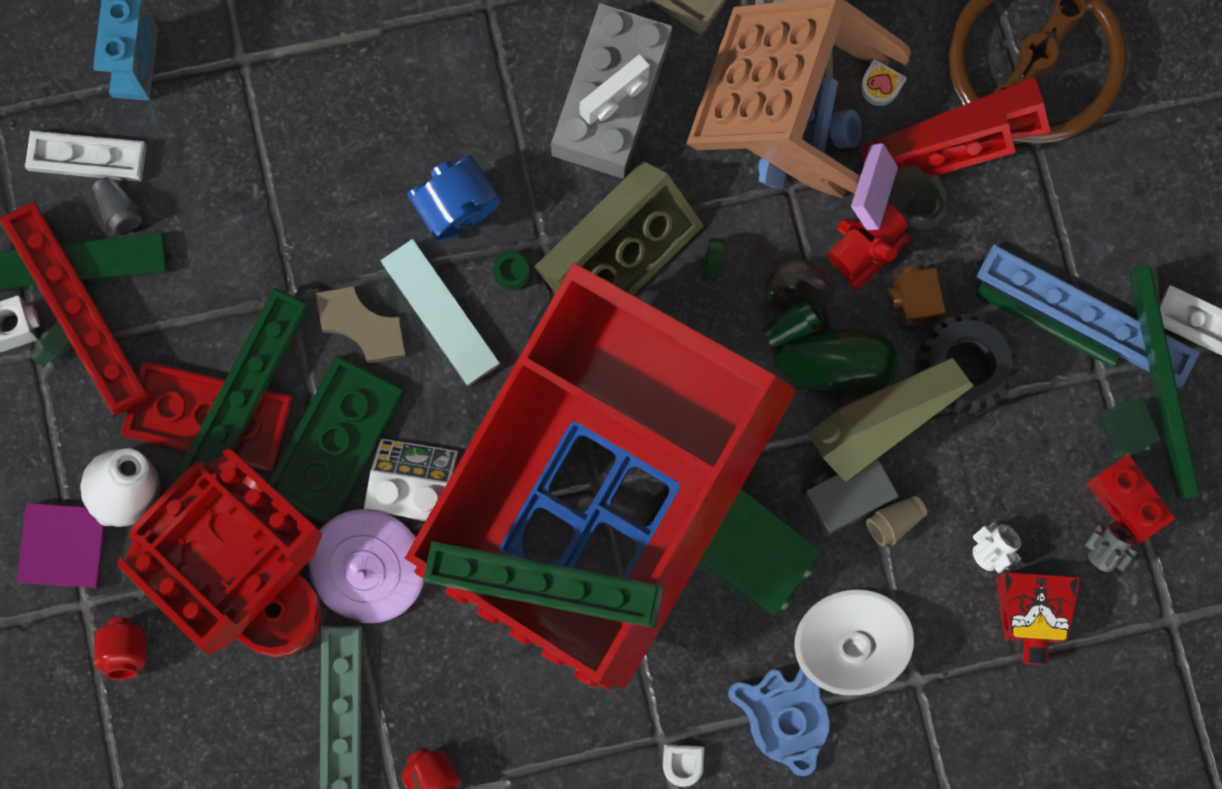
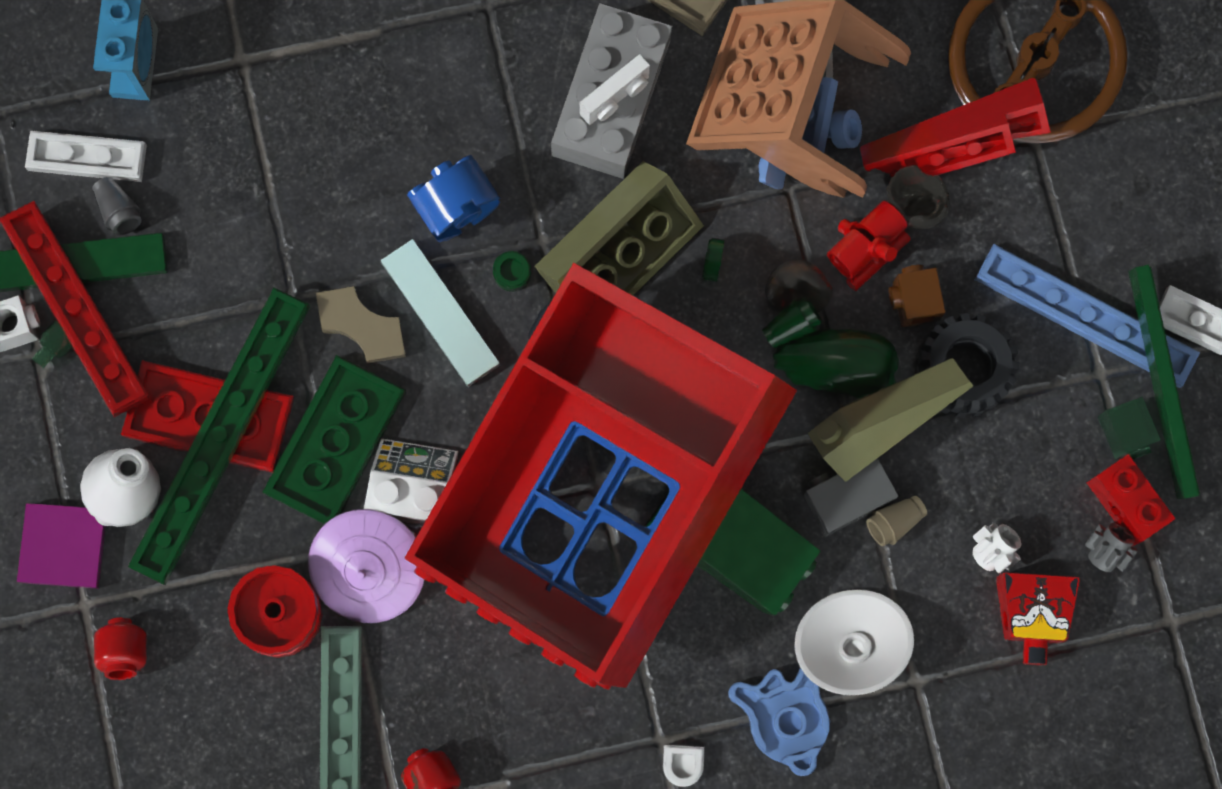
red wedge [117,448,322,655] -> none
dark green tile [423,541,664,629] -> none
lavender tile [851,144,898,230] -> none
tile [861,59,907,106] -> none
dark green bar [976,282,1120,368] -> none

